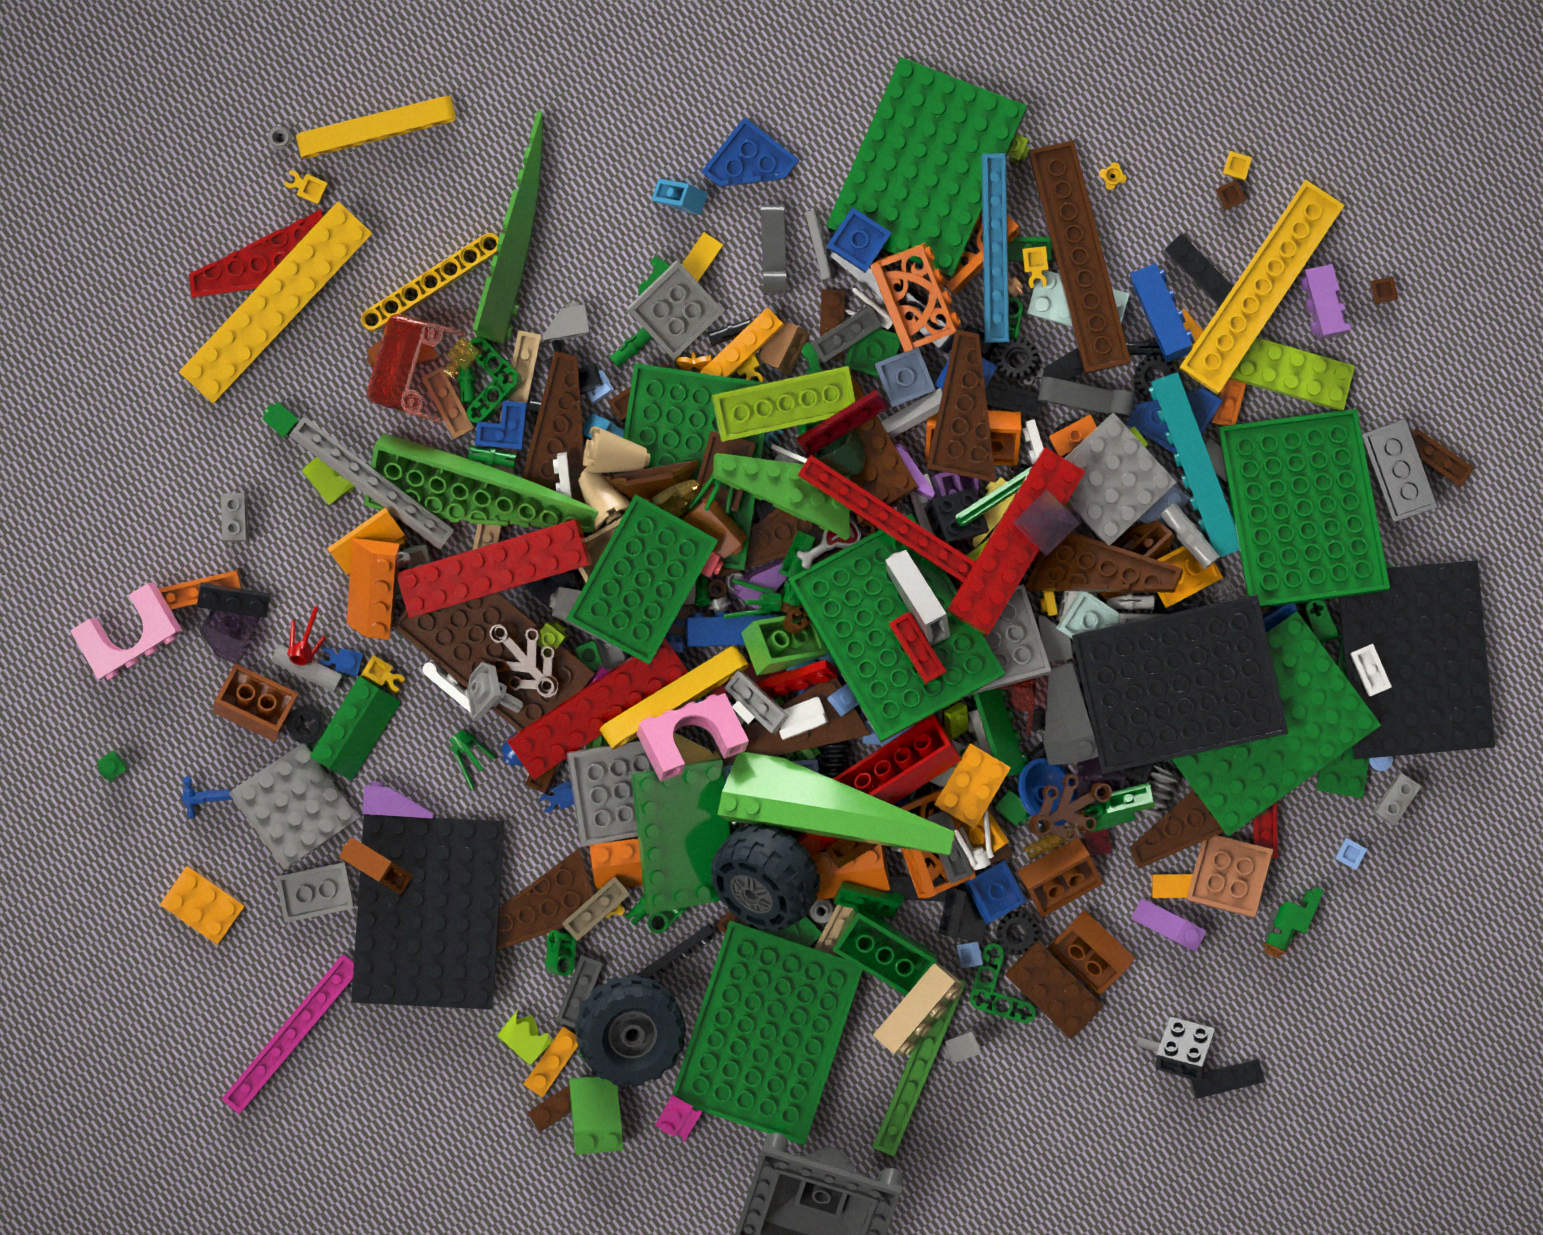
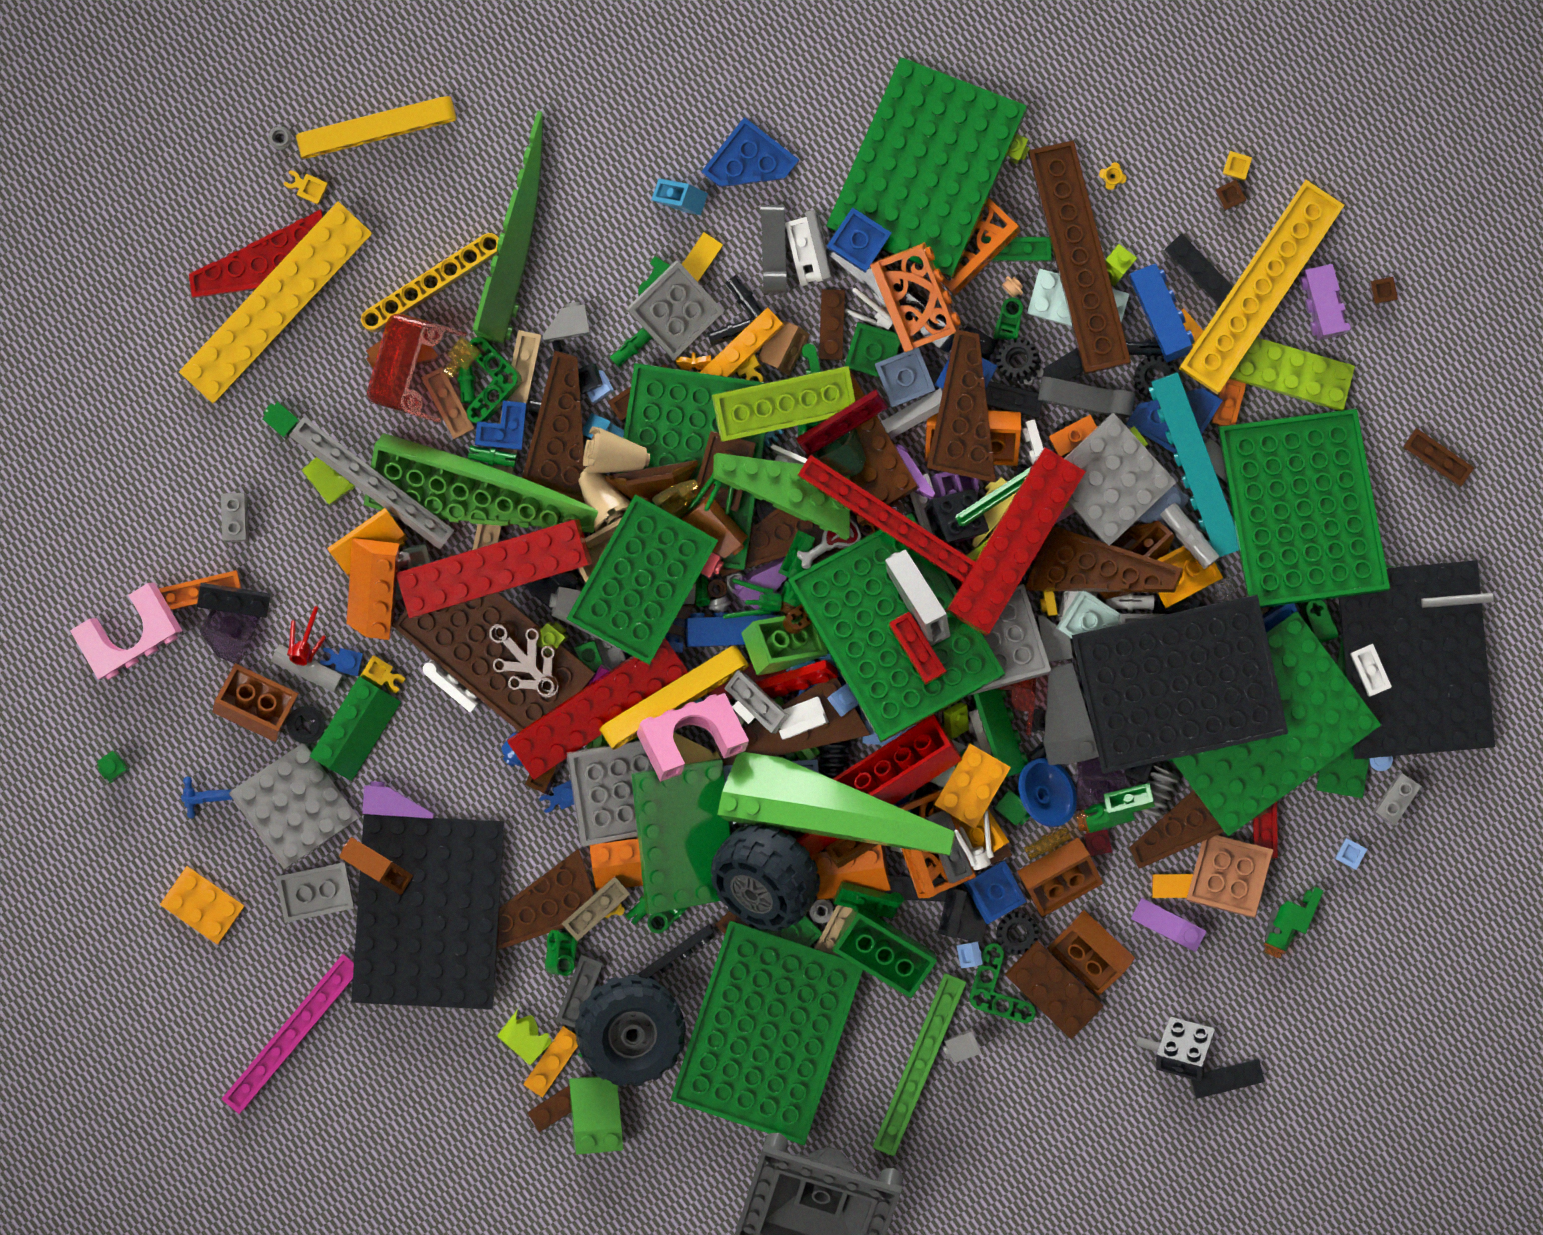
green plant [449,729,496,790] -> none
light grey piece [467,662,524,721] -> none
white plate [553,452,572,498] -> none
dark pink plate [655,1095,702,1142] -> none
dark grey plate [810,305,882,363] -> none
tan piece [873,963,964,1056] -> none
dark azure tile [981,153,1009,343] -> none
clear purple slope [1013,489,1080,556] -> none
yellow plate [1022,246,1048,288] -> none
reddish brown plant [1029,774,1112,842] -> none
plate [1362,418,1439,522] -> none
none -> black pin [725,274,764,320]
none -> white plate [785,217,824,286]
none -> lime bracket [1105,244,1137,286]
none -> light grey bar [1421,593,1493,608]

